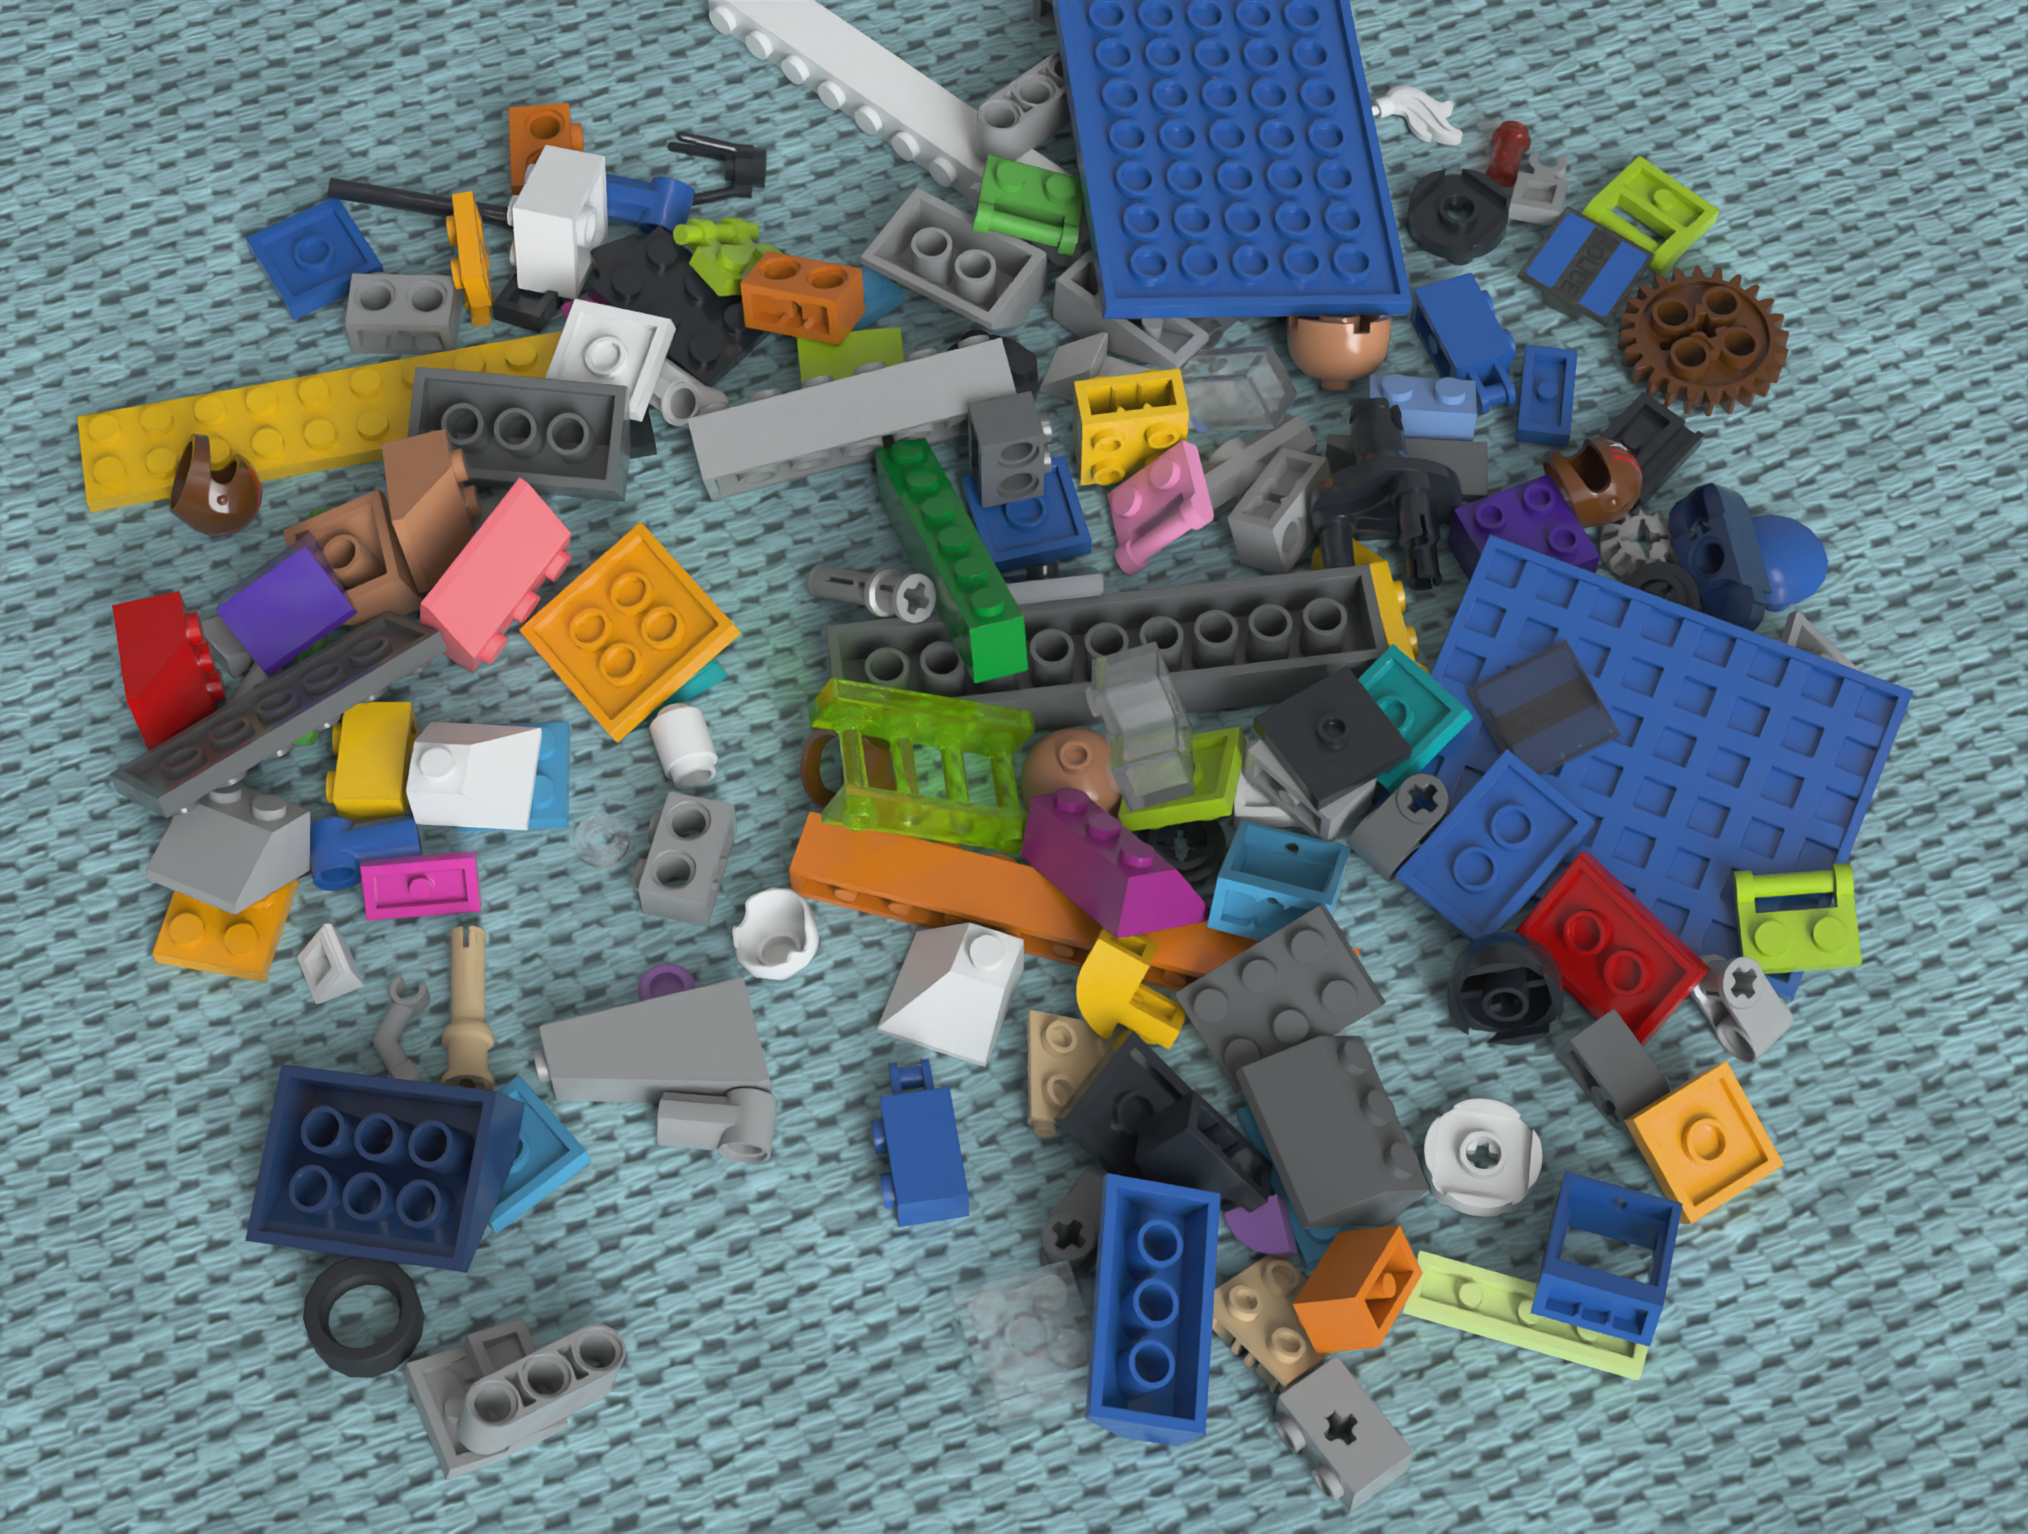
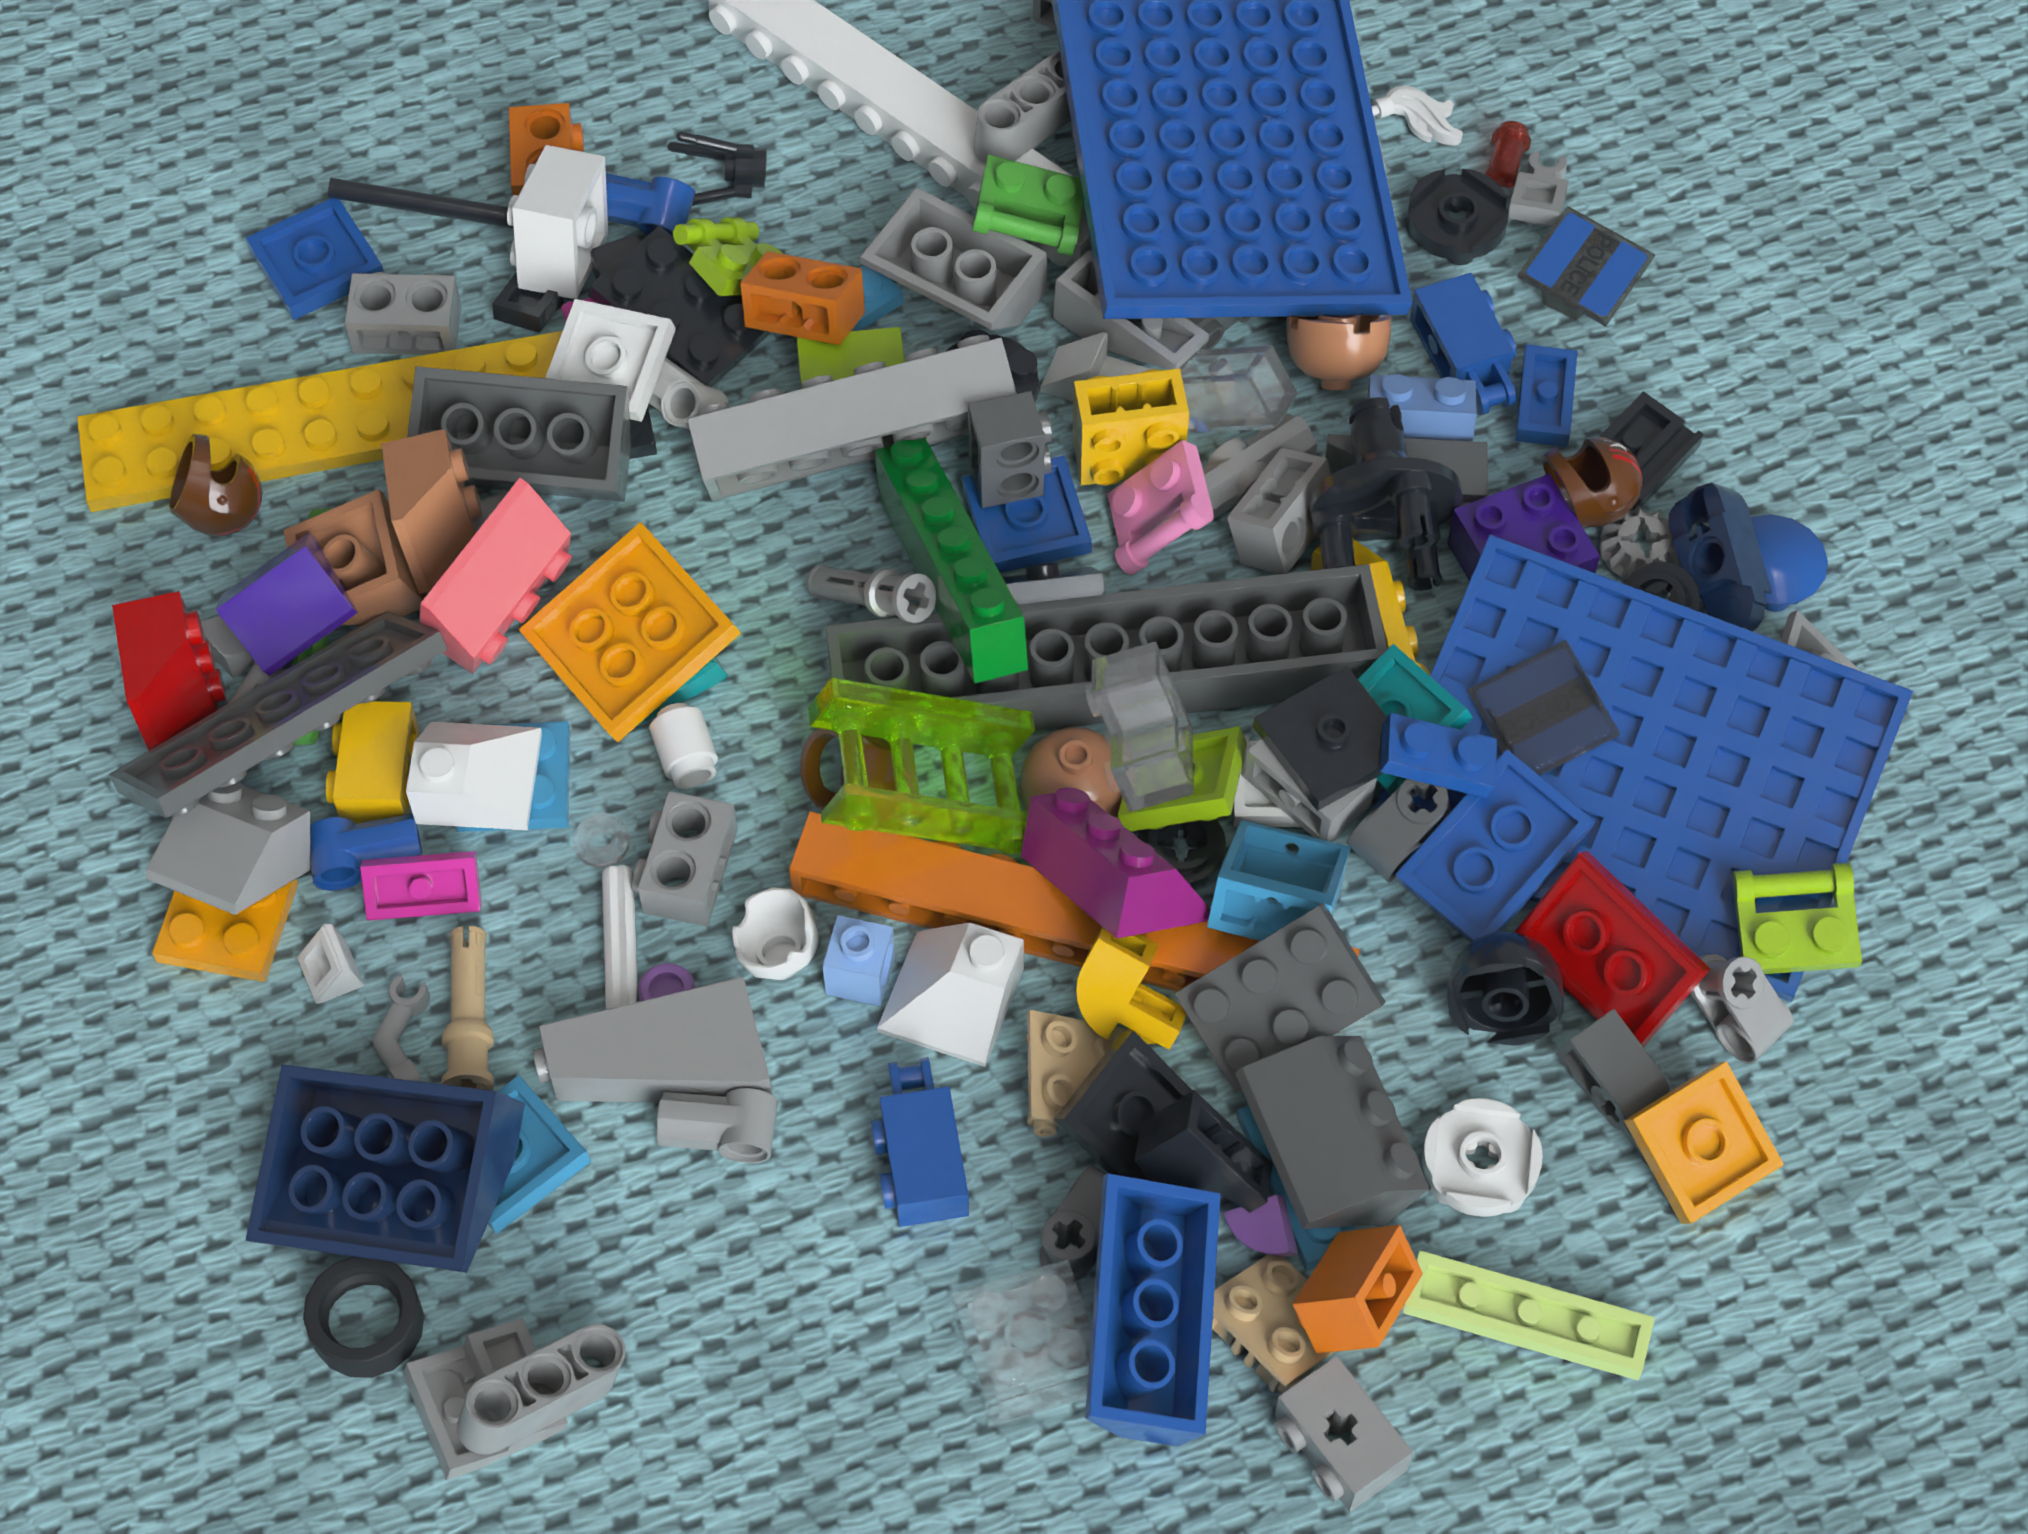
light orange plate [446,191,494,327] -> none
blue window [1530,1171,1683,1347] -> none
lime plate [1581,155,1719,276] -> none
reddish brown gear [1617,266,1789,416] -> none
none -> white axle [602,865,638,1010]
none -> light blue brick [822,915,895,1007]
none -> blue plate [1380,713,1497,798]

